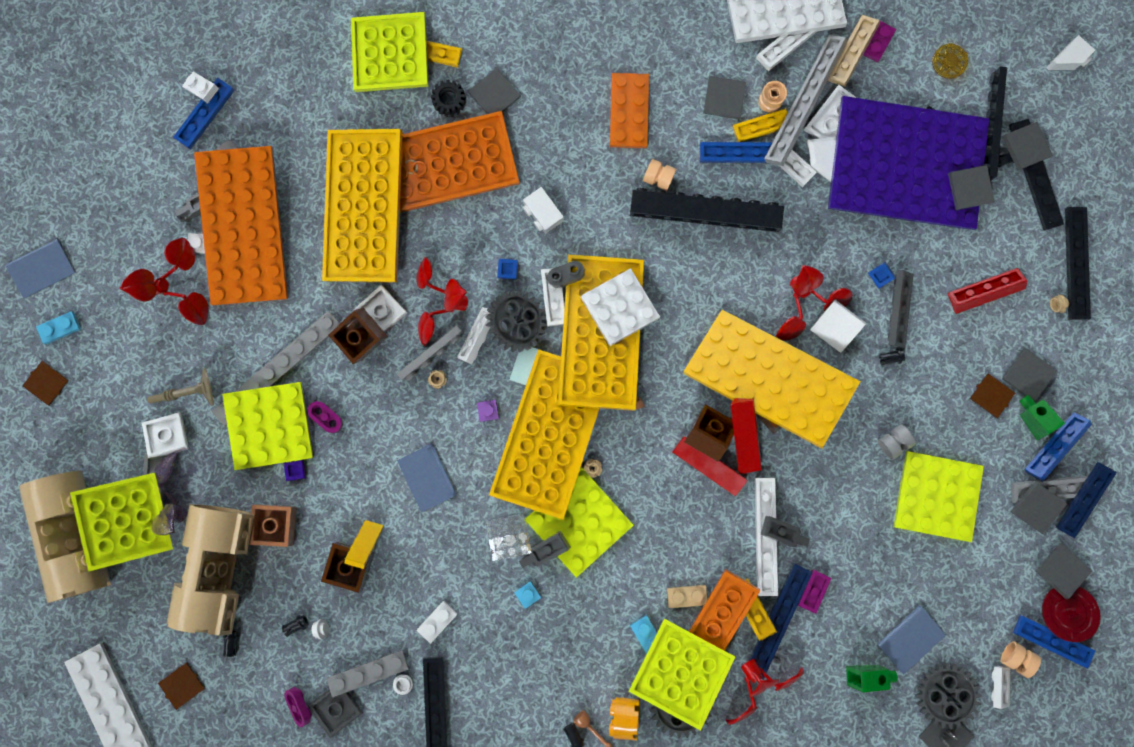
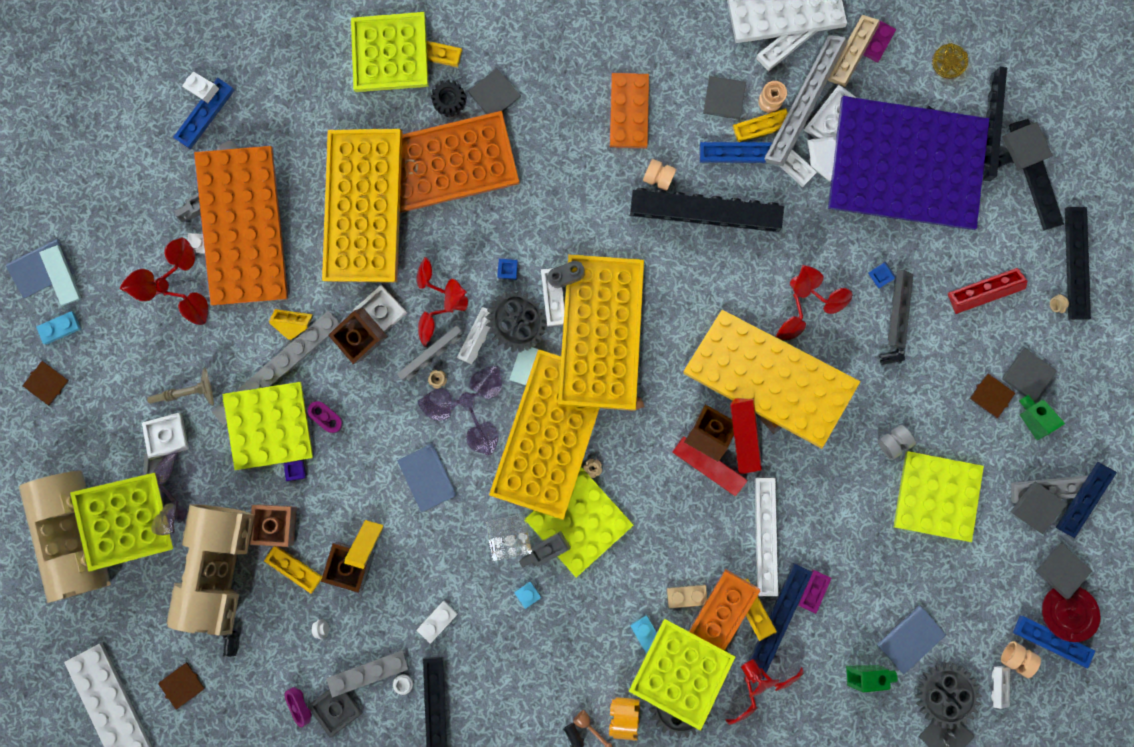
black pin [282,615,309,637] -> none
medium lavender plate [477,400,499,422] -> none
white brick [522,187,564,234] -> none
white plate [581,268,660,346] -> none
dark grey hinge [760,516,810,548] -> none
white tile [810,300,866,353] -> none
dark grey tile [948,165,995,210] -> none
blue plate [1025,412,1092,482] -> none
white slope [1046,35,1095,70] -> none
none -> light aqua tile [39,245,81,306]
none -> yellow tile [264,546,322,594]
none -> yellow slope [269,309,312,340]
none -> clear purple plant [418,366,502,455]

